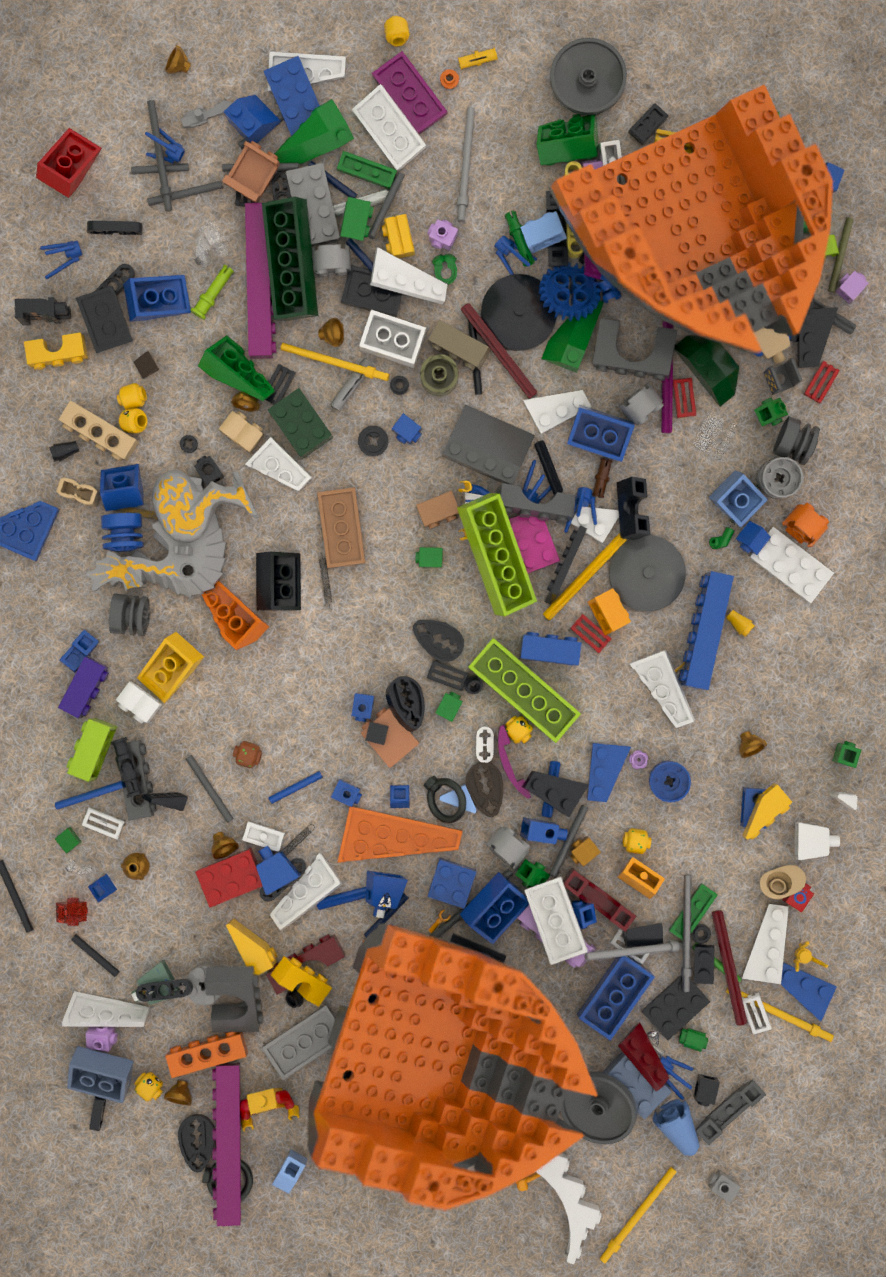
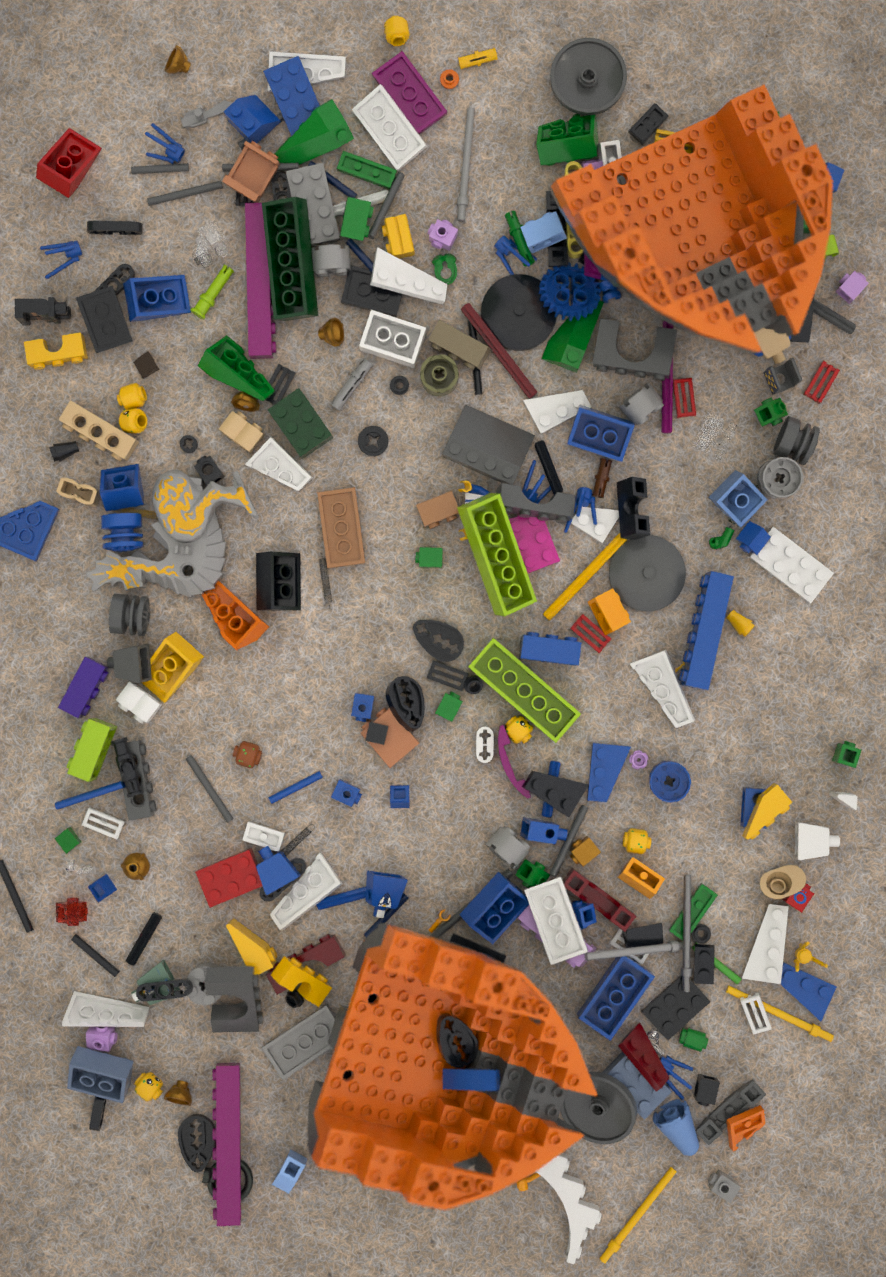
blue slope [60,630,99,673] -> none
black slope [142,792,188,811] -> none
dark grey bar [147,100,173,212] -> none
orange brick [165,1032,248,1078] -> none
pearl gold piece [211,832,239,859] -> none
torso [240,1088,300,1132] -> none
yellow bar [281,343,390,381] -> none
orange wing [337,806,462,863] -> none
blue brick [392,413,422,445] -> none
pearl dark grey piece [423,776,466,823] -> none
blue brick [427,858,476,909] -> none
light blue slope [439,784,476,814] -> none
dark brown piece [466,762,503,817] -> none
black wing [544,525,587,605] -> none
dark green wedge [674,336,739,407] -> none
dark red axle [712,910,747,1026] -> none
pearl gold piece [739,731,767,758] -> none
orange brick [782,503,829,547] -> none
black wing [798,307,838,368] -> none
olive bar [828,217,854,293] -> none
none -> dark grey torso [107,644,152,683]
none -> black axle [126,912,162,966]
none -> black piece [436,1013,479,1068]
none -> blue slope [443,1069,500,1091]
none -> orange wing [726,1105,765,1151]

